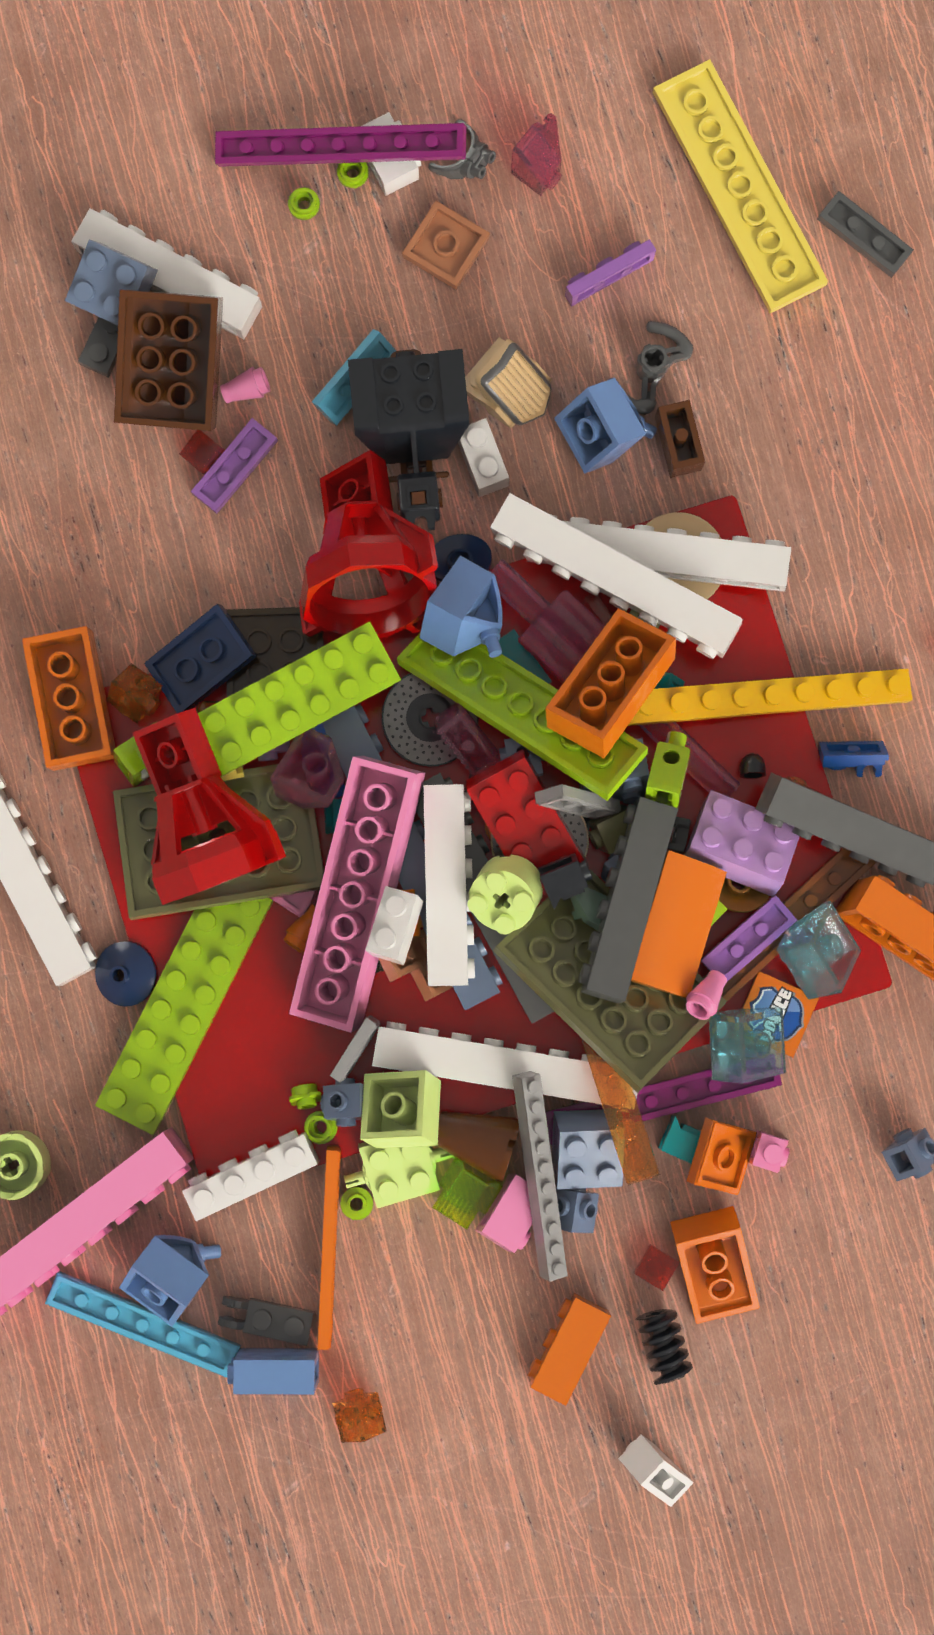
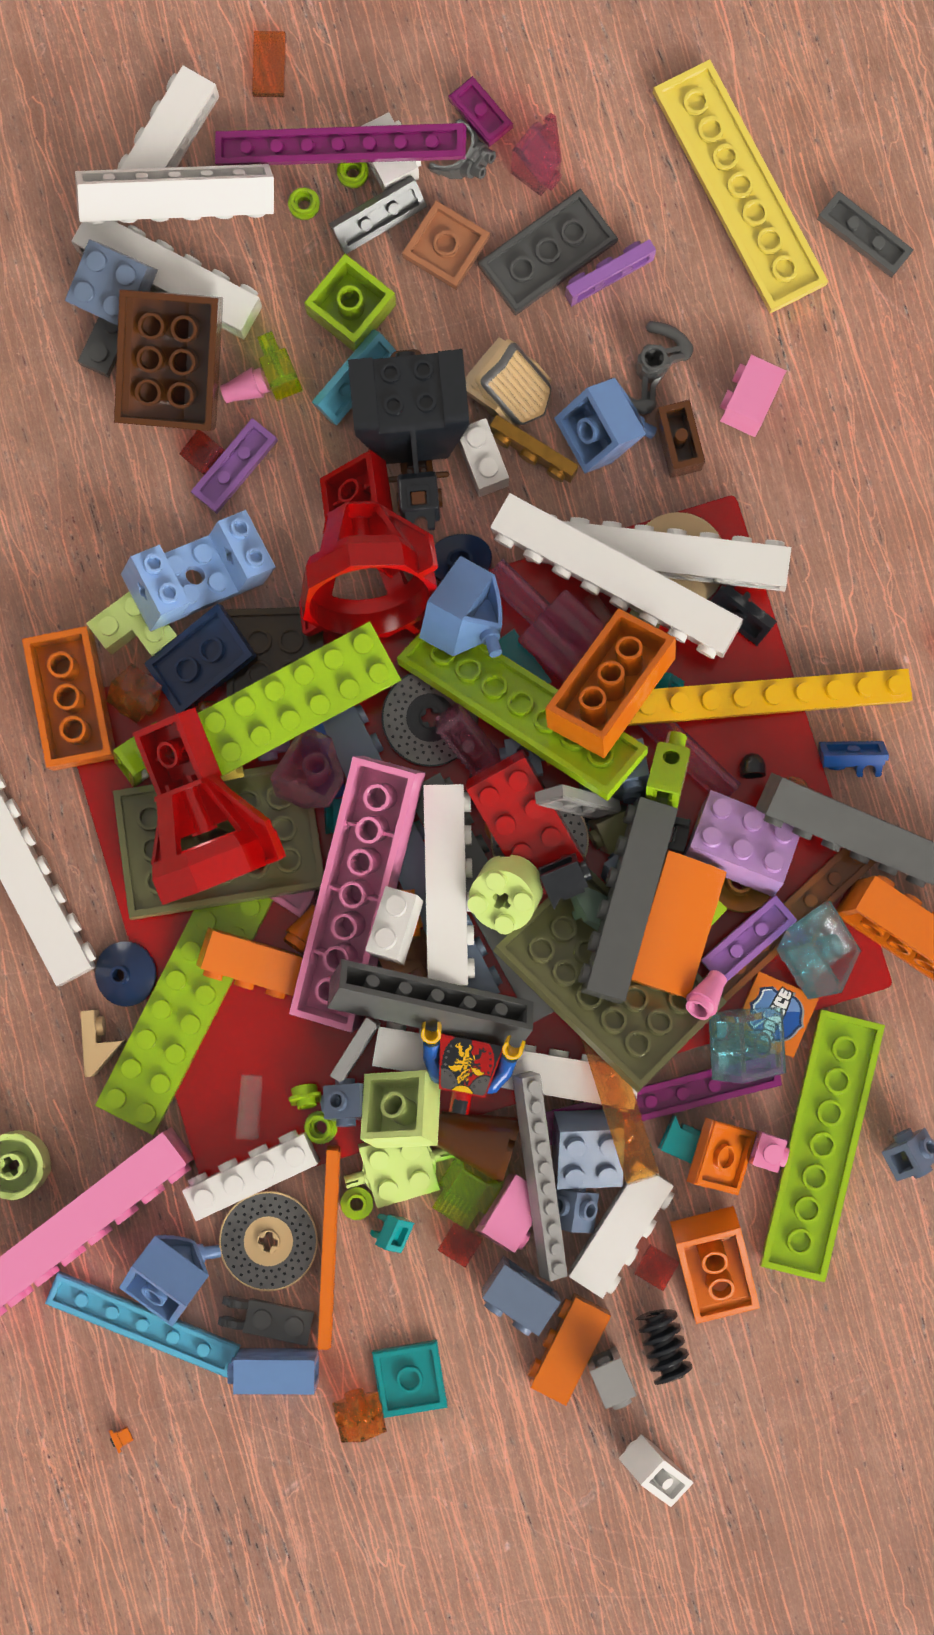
none -> white brick [75,164,274,225]
none -> tan slope [81,1009,127,1077]
none -> yellowish green brick [86,592,178,657]
none -> orange piece [109,1426,133,1453]
none -> white brick [117,66,219,169]
none -> light blue plate [121,510,276,632]
none -> orange brick [196,927,303,999]
none -> flat silver piece [219,1191,318,1291]
none -> clear piece [236,1075,262,1139]
none -> clear orange tile [252,31,286,97]
none -> clear neon green piece [257,331,303,401]
none -> lime brick [304,254,396,351]
none -> dark grey brick [327,959,533,1048]
none -> plate [329,176,427,254]
none -> teal tile [370,1214,415,1253]
none -> teal tile [372,1340,448,1418]
none -> torso [421,1021,525,1115]
none -> clear red plate [437,1221,483,1268]
none -> magenta plate [448,76,513,147]
none -> dark grey tile [478,188,618,316]
none -> sand blue brick [482,1255,561,1336]
none -> pearl gold plate [490,415,579,483]
none -> white brick [568,1162,674,1299]
none -> light grey brick [587,1346,637,1410]
none -> black plate [710,584,777,646]
none -> bright pink brick [719,355,786,437]
none -> lime plate [759,1009,885,1282]

